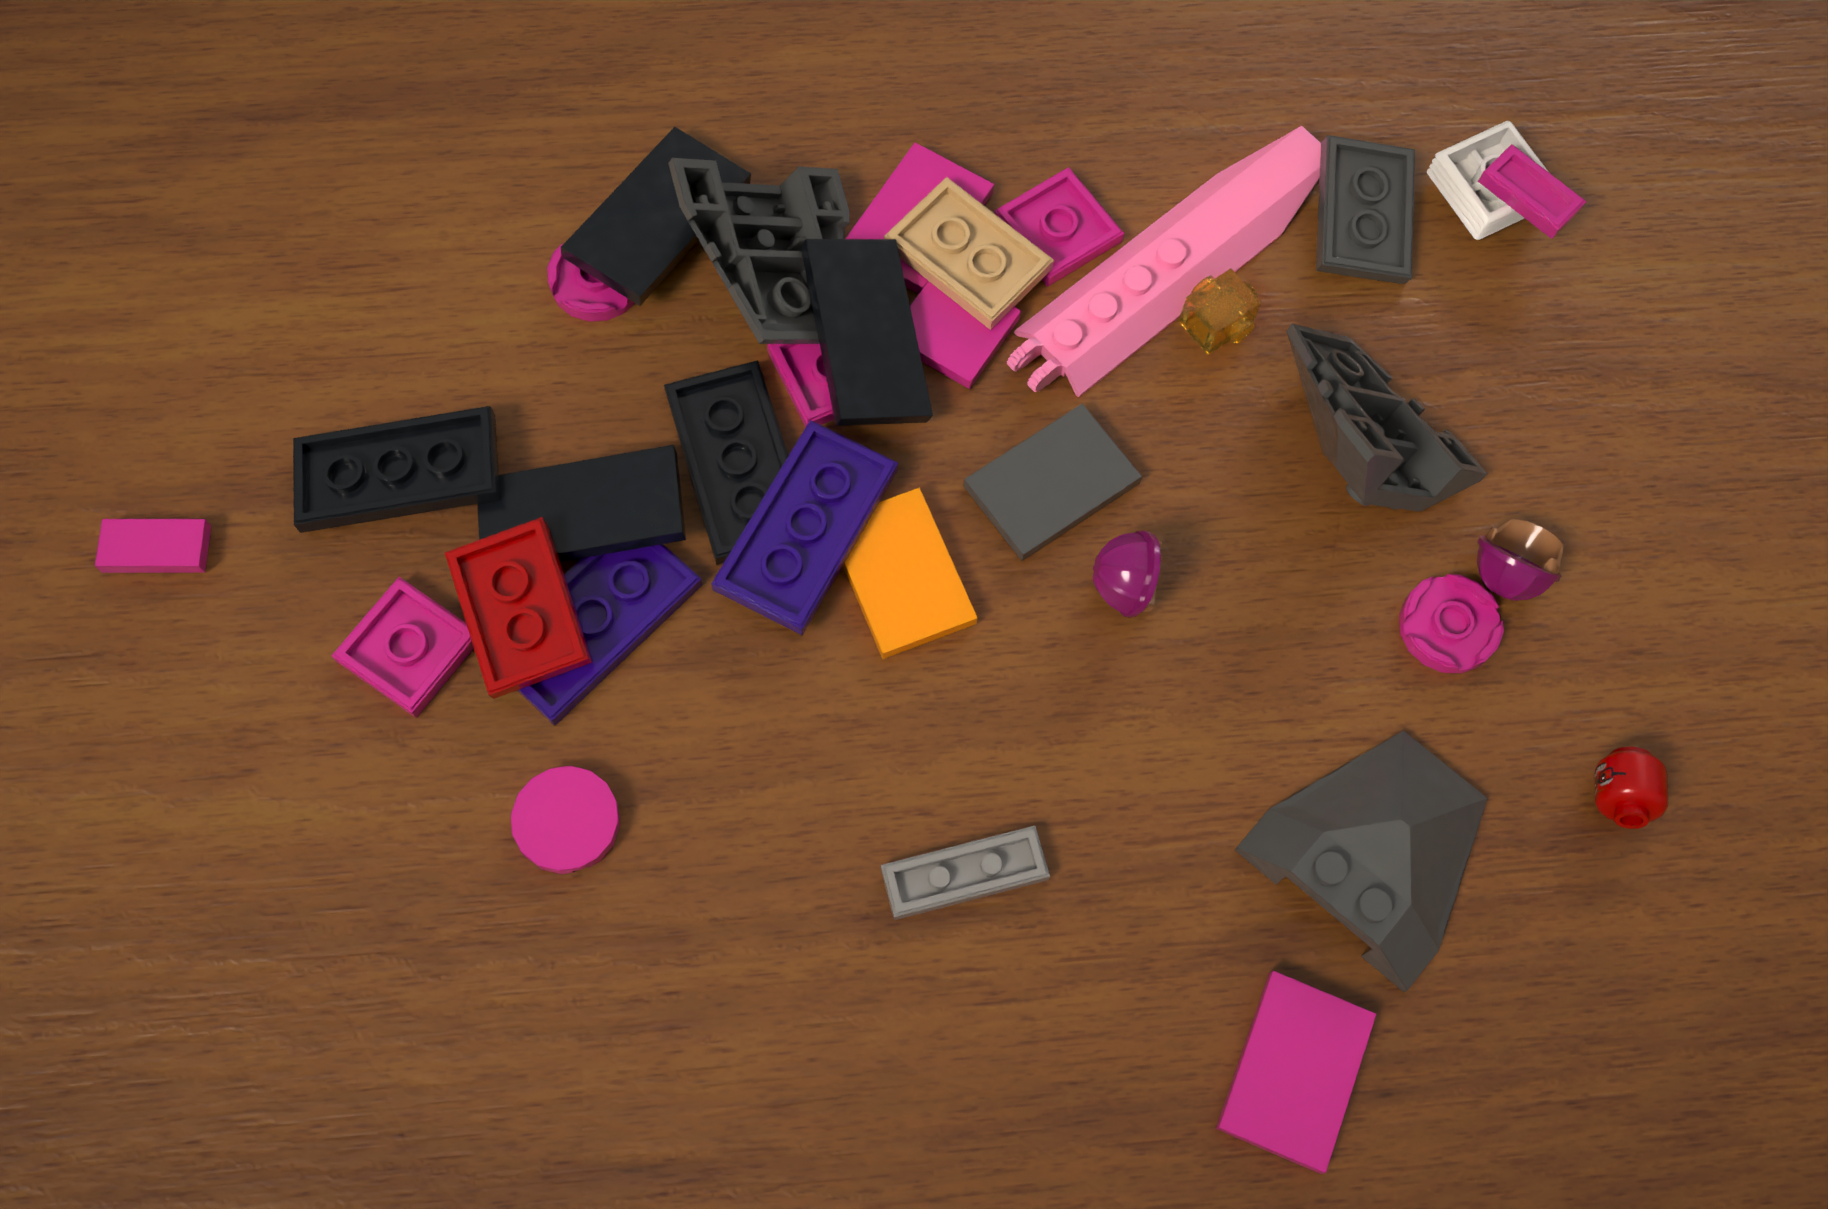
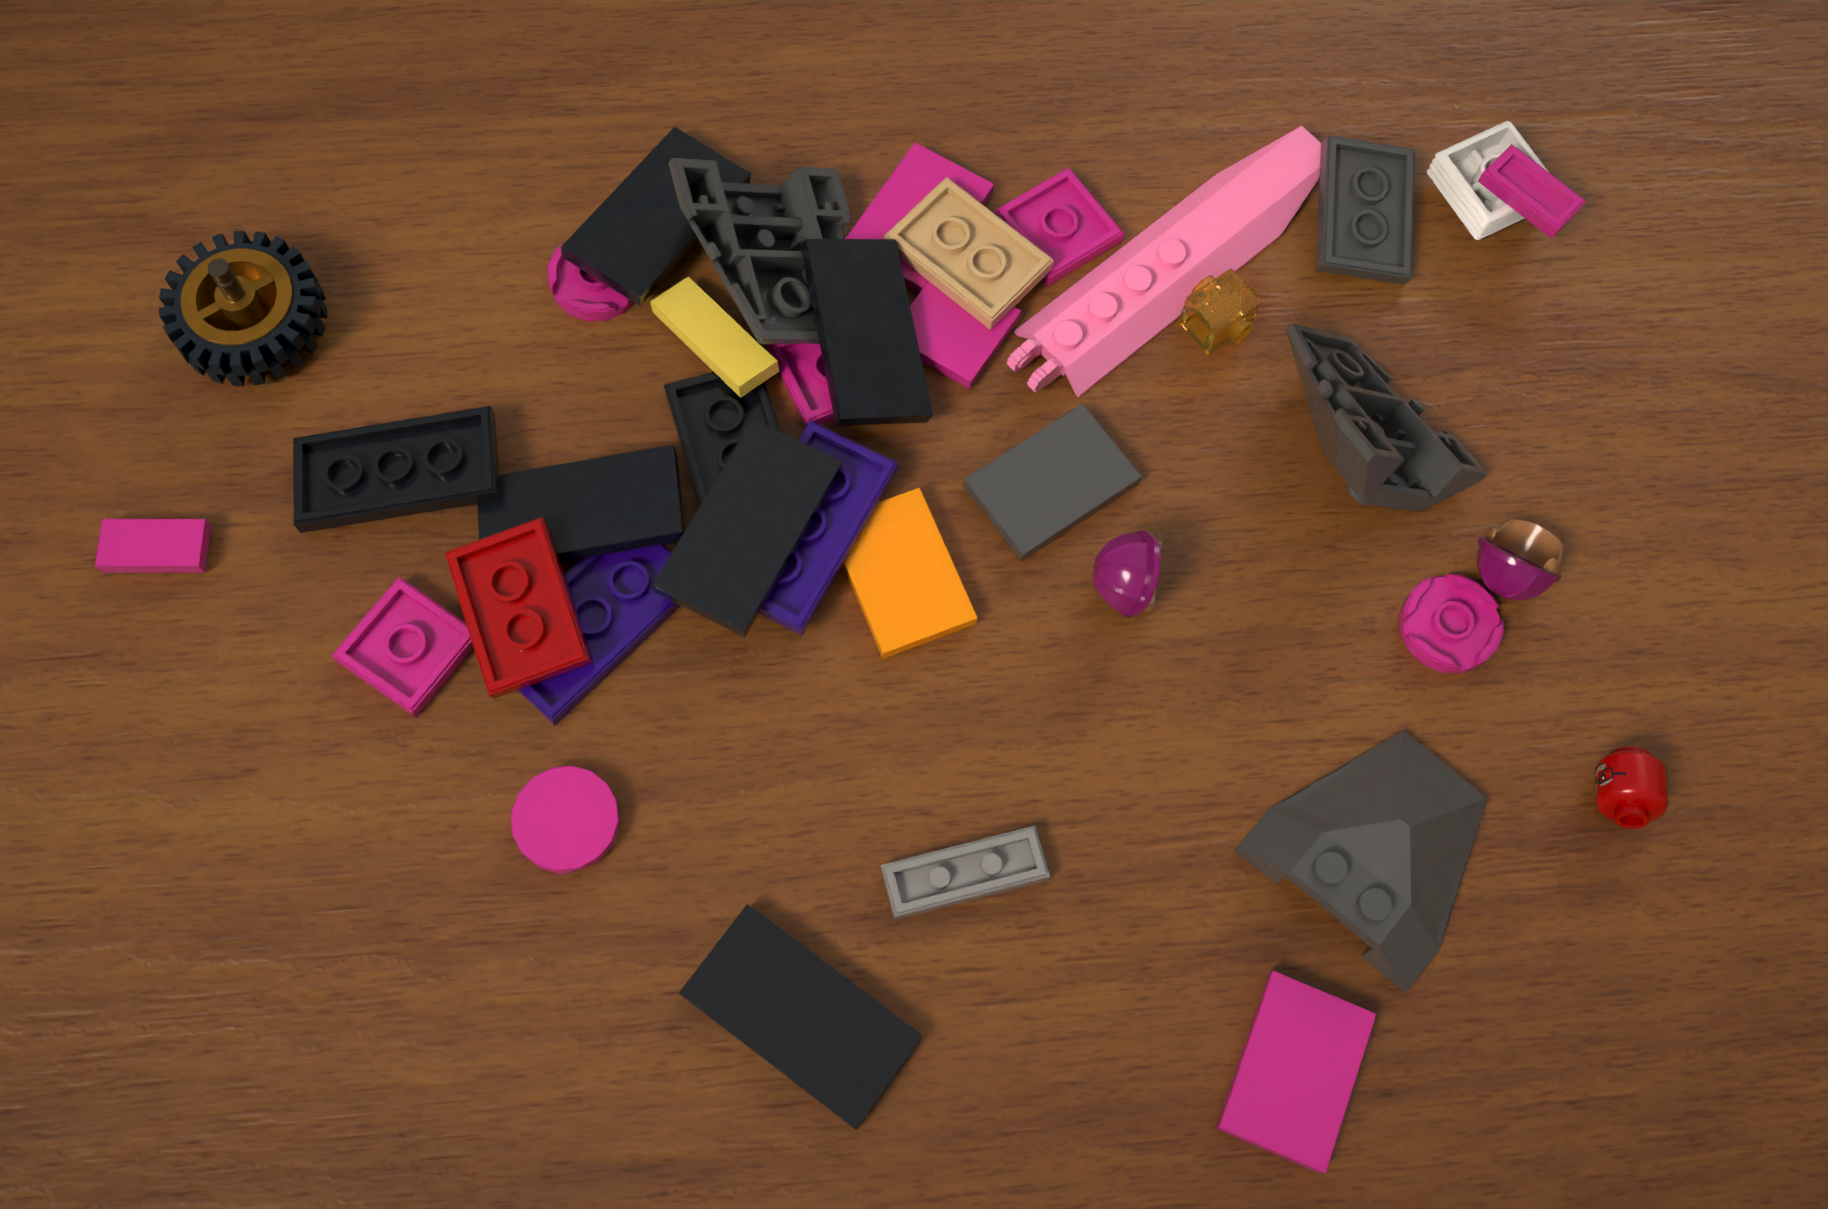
none -> wheel [159,231,327,386]
none -> light yellow tile [650,277,779,398]
none -> black tile [652,419,842,637]
none -> black tile [679,904,923,1130]

